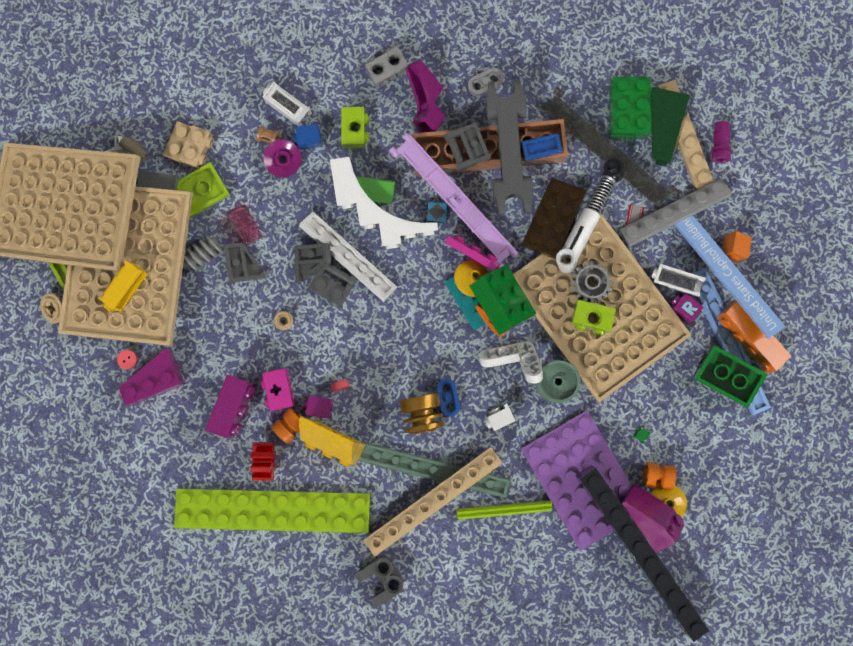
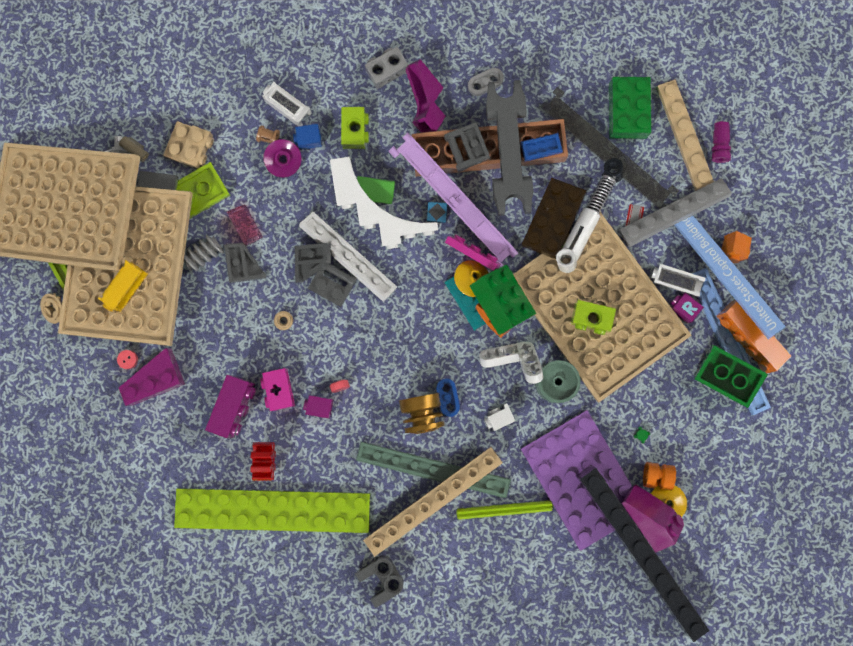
orange wheel [271,407,301,444] -> none
yellow slope [299,417,366,467] -> none
light grey gear [570,261,613,303] -> none
dark green slope [651,87,691,167] -> none

